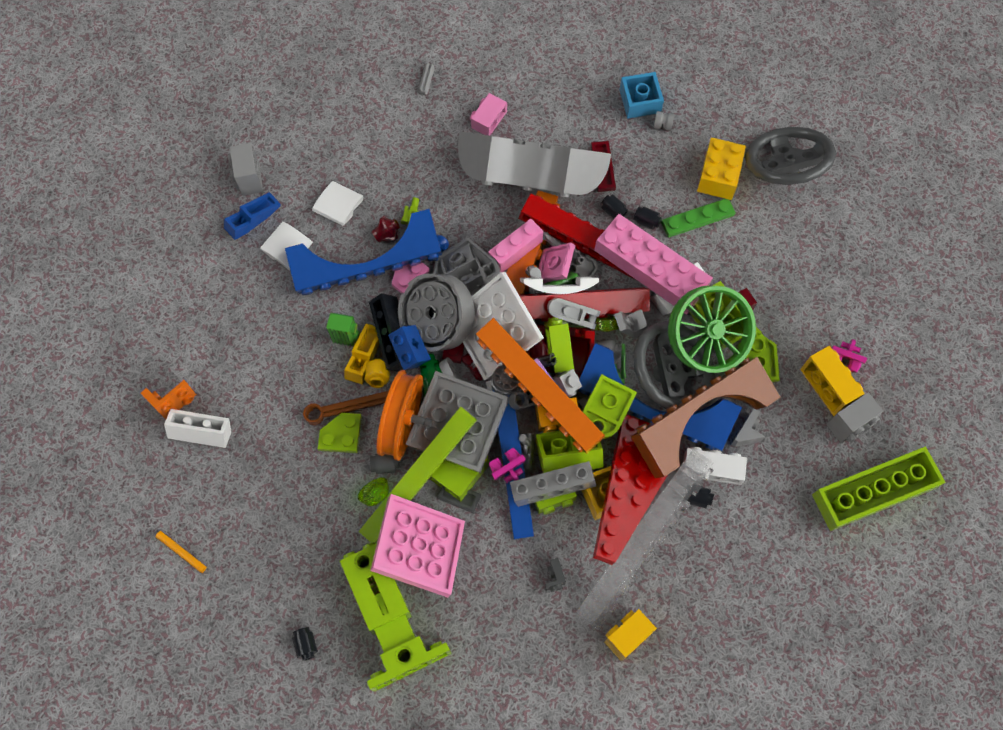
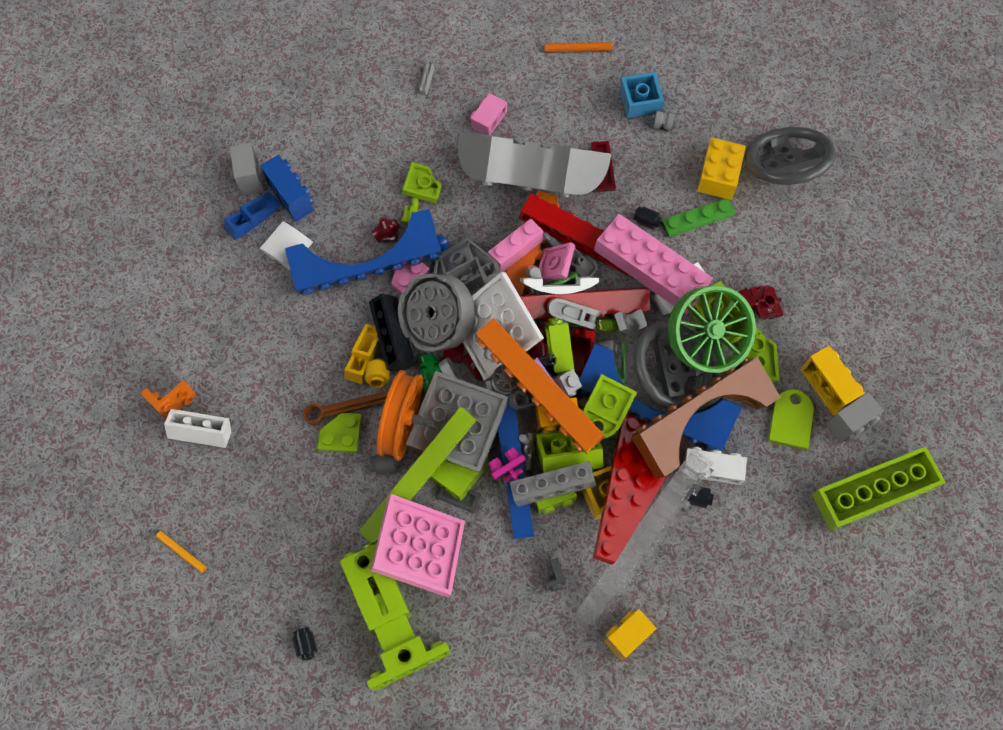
white slope [312,181,363,226] -> none
bright green brick [326,313,360,347] -> none
clear neon green hat [358,477,390,507] -> none
blue brick [388,325,431,370] -> none
black brick [601,194,628,219] -> none
light grey slope [731,409,765,447] -> none
dark pink hips [831,339,867,373] -> none
none -> blue brick [260,154,314,222]
none -> lime plate [402,162,442,204]
none -> orange piece [544,42,613,52]
none -> dark red piece [749,285,784,320]
none -> lime tile [768,390,814,450]

